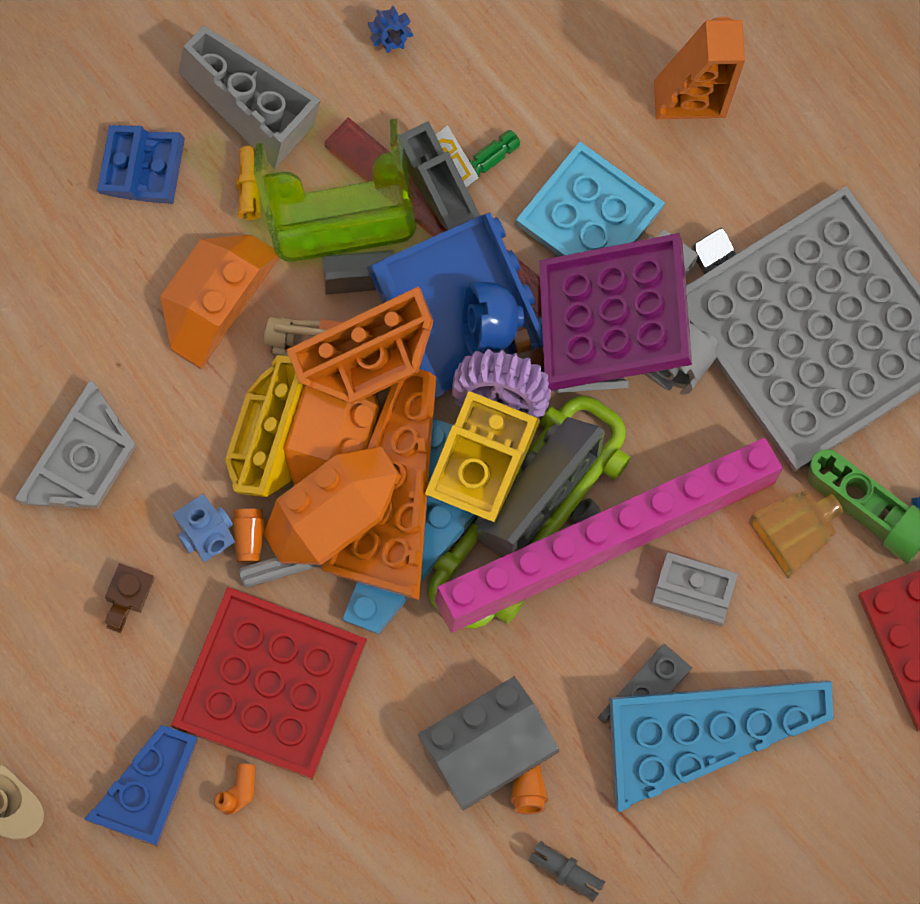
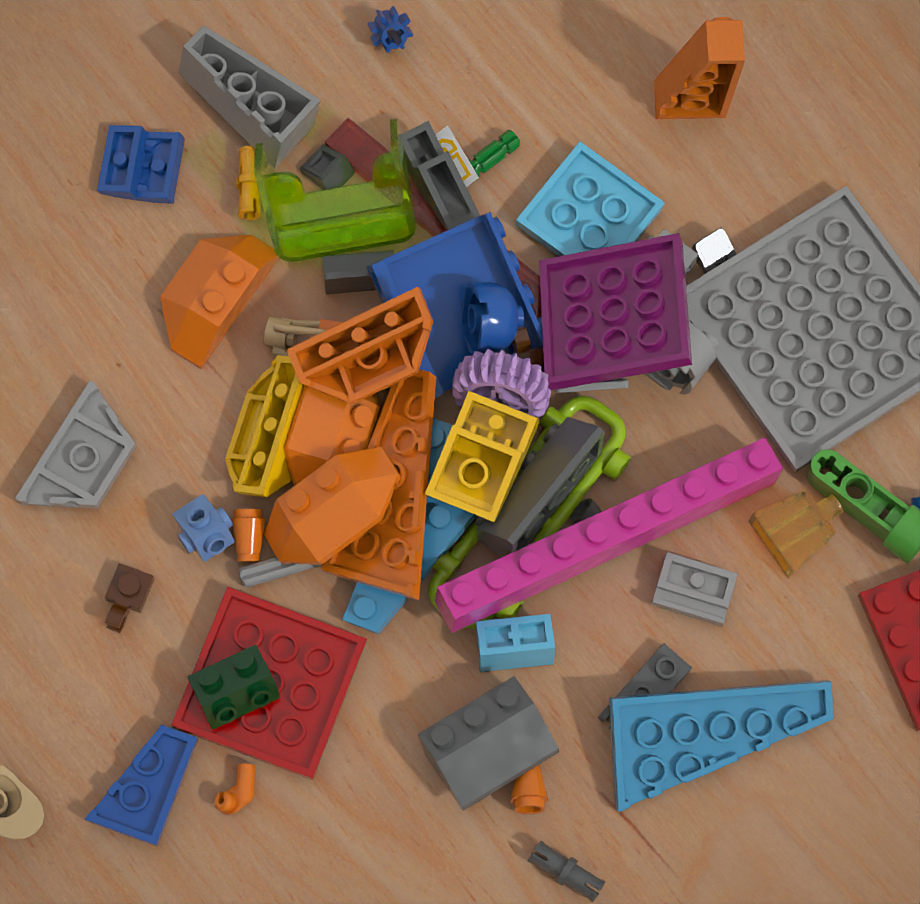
none -> dark green bracket [187,644,280,729]
none -> dark grey slope [300,144,355,196]
none -> medium azure hinge [476,614,555,672]

